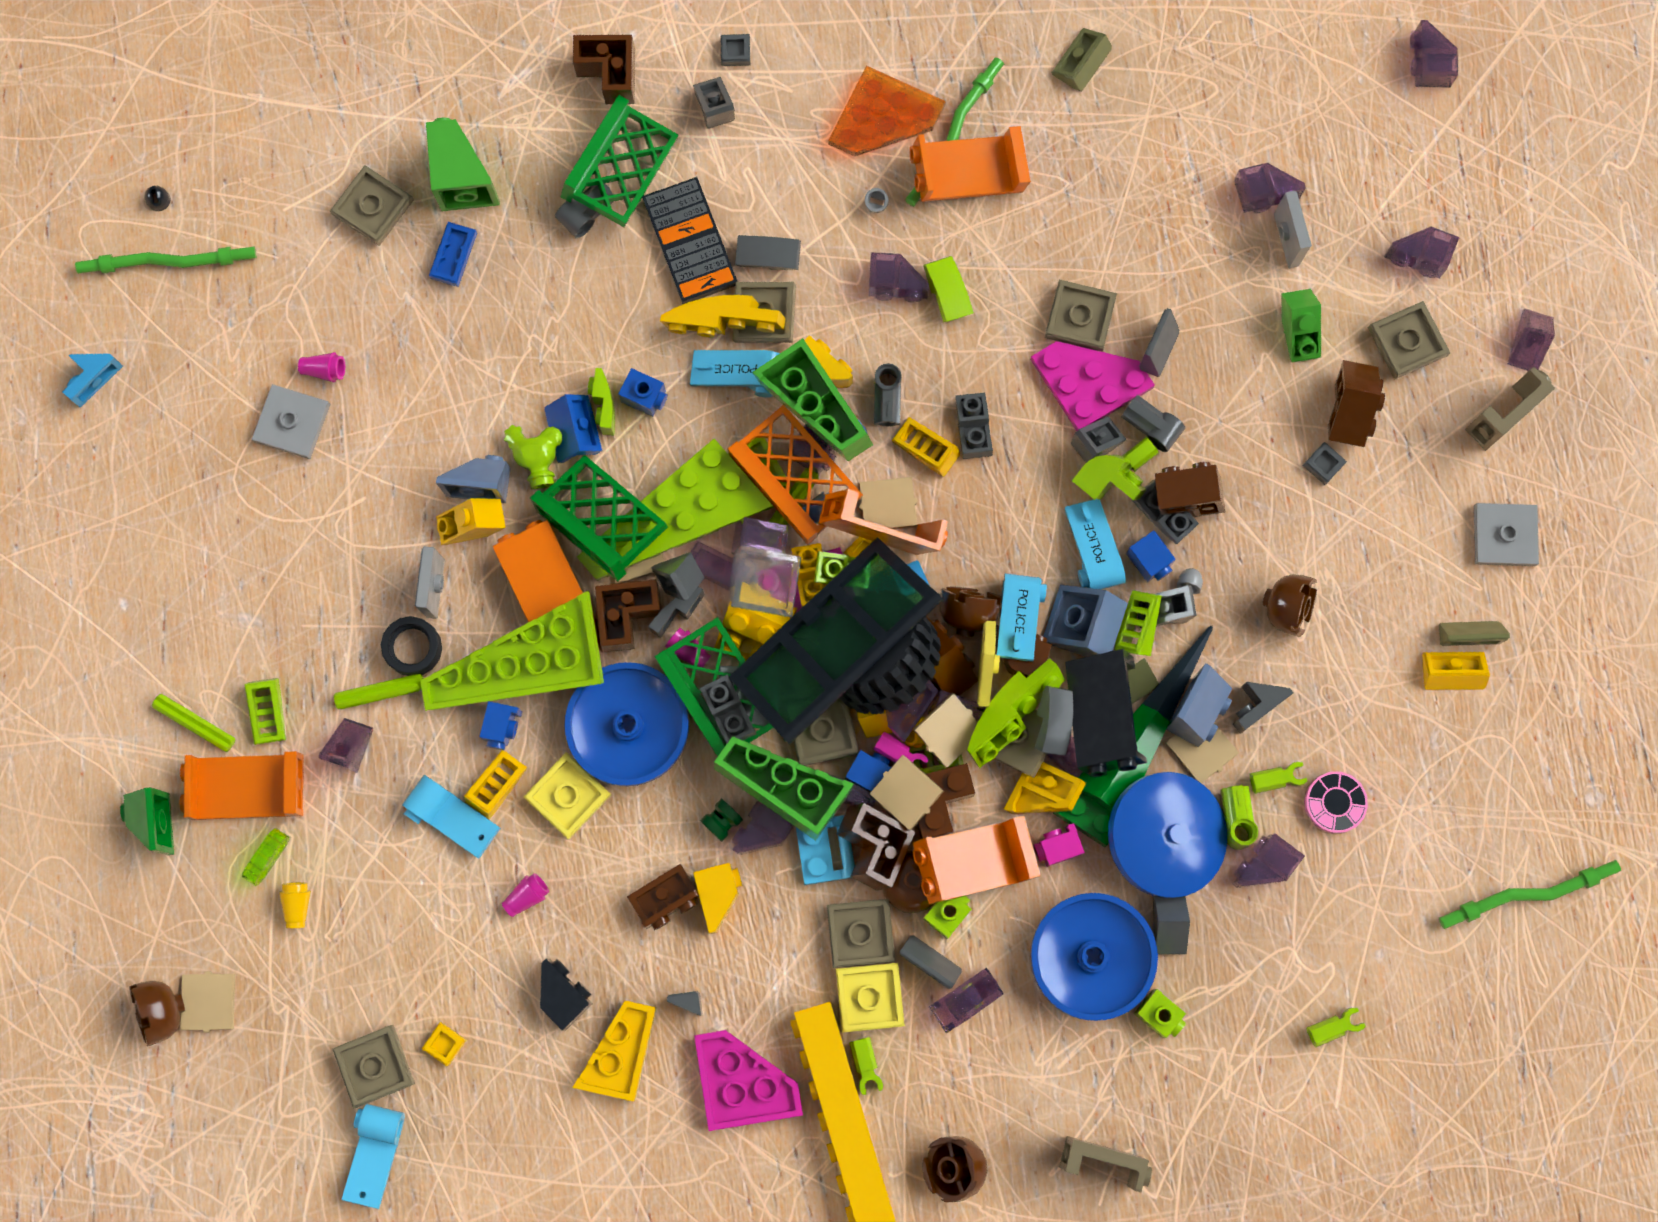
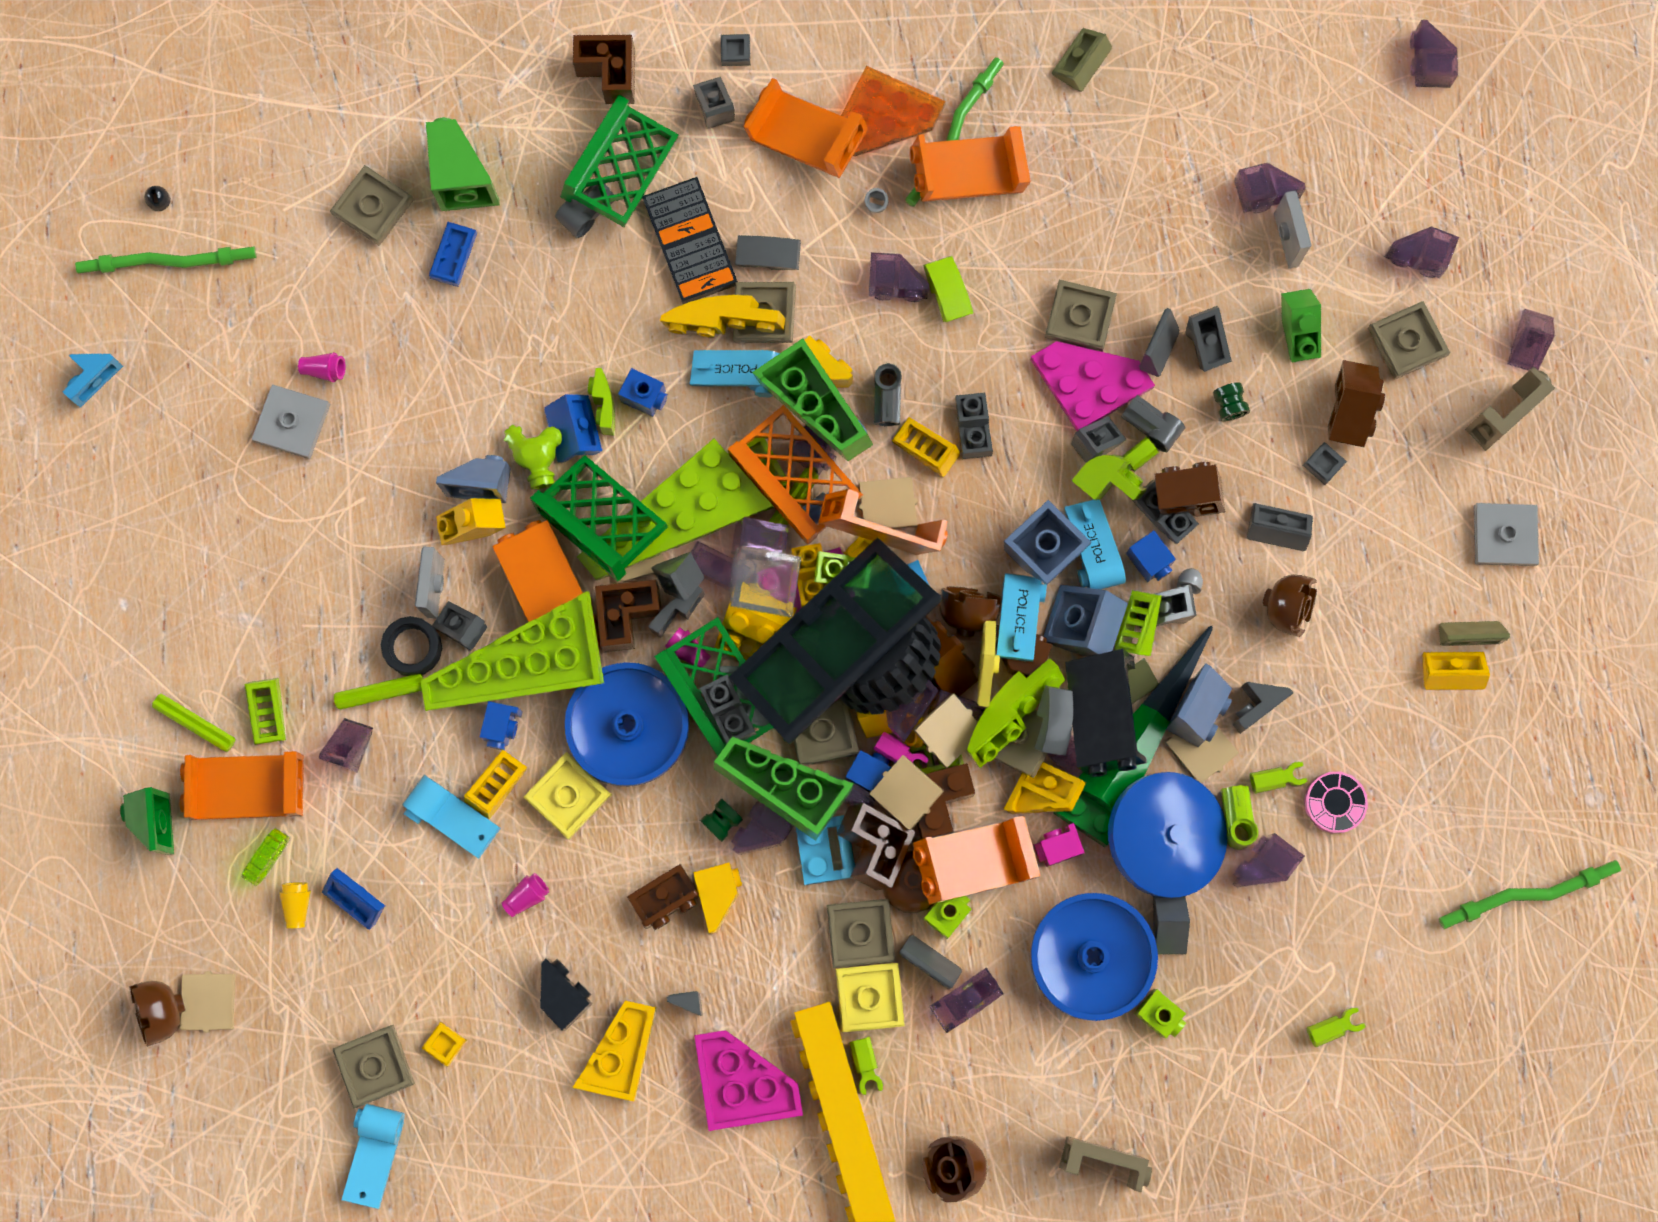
none -> blue plate [322,868,385,930]
none -> dark grey slope [432,601,487,650]
none -> orange panel [743,78,868,178]
none -> sand blue slope [1004,500,1091,585]
none -> dark grey slope [1185,306,1232,372]
none -> dark green wheel [1213,382,1250,421]
none -> dark grey slope [1247,503,1313,551]

